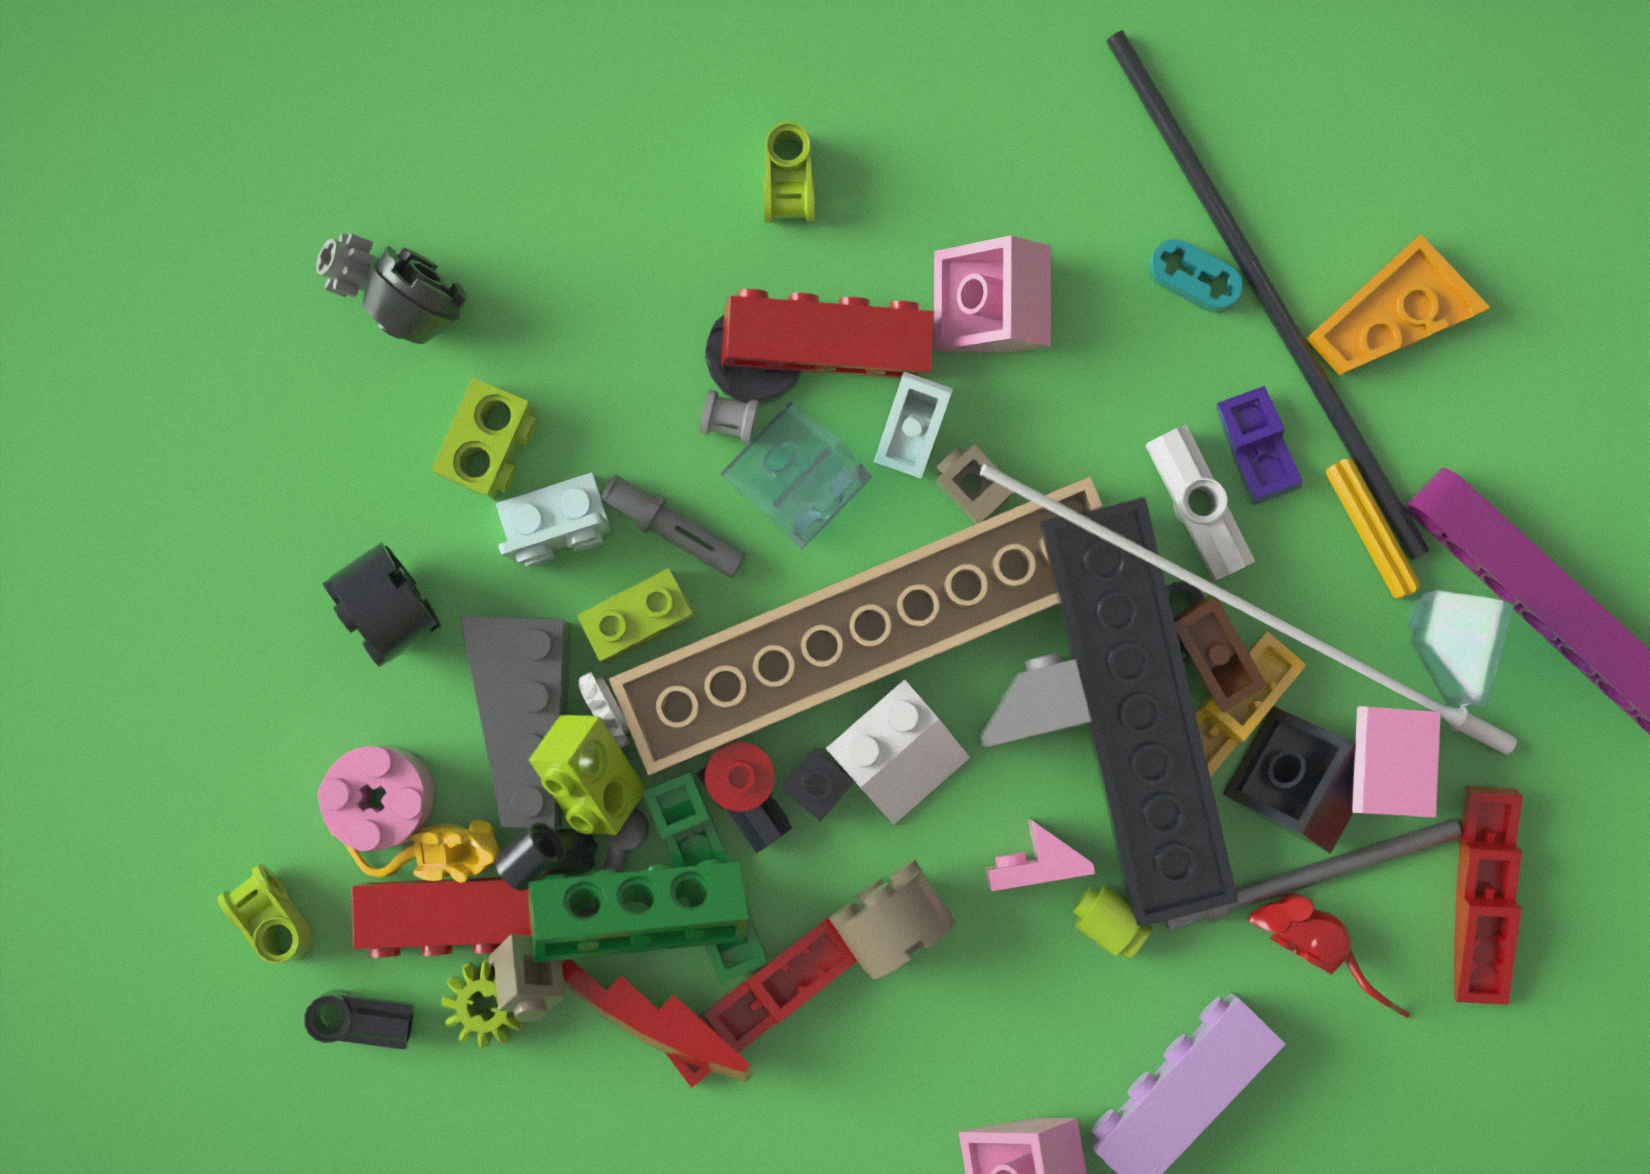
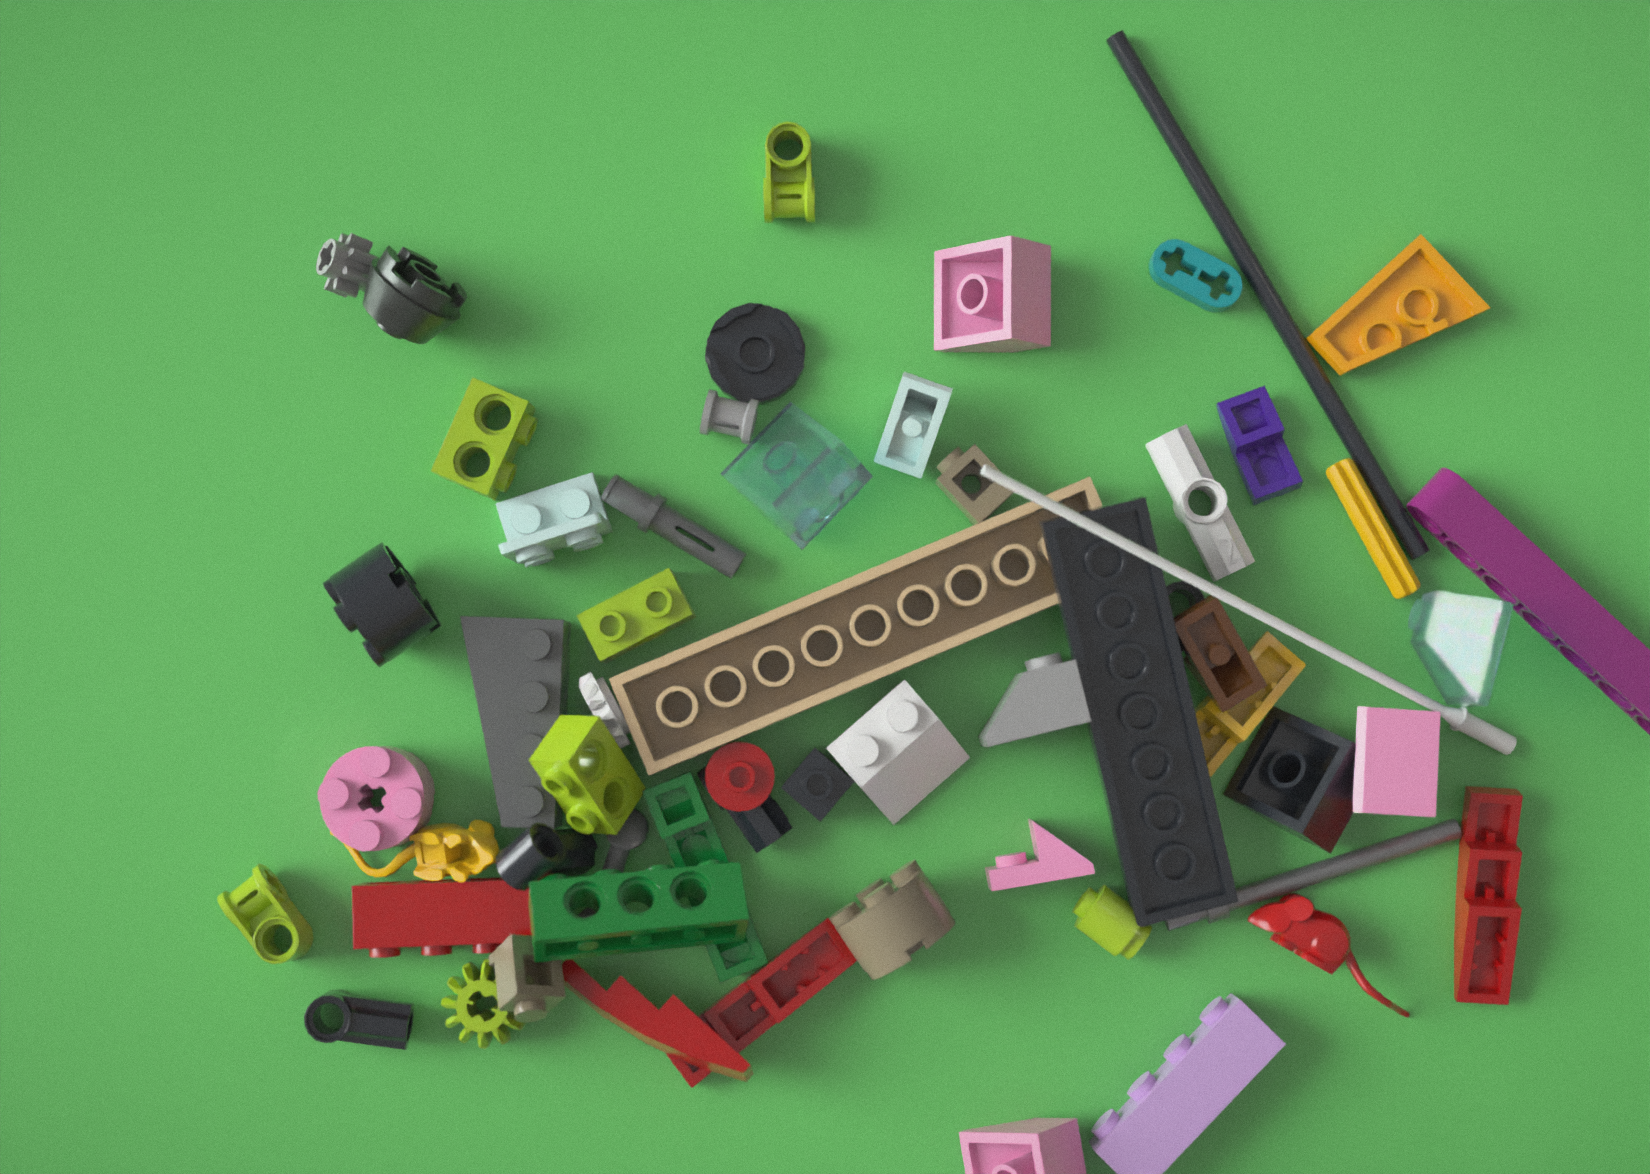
red brick [721,289,934,378] -> none

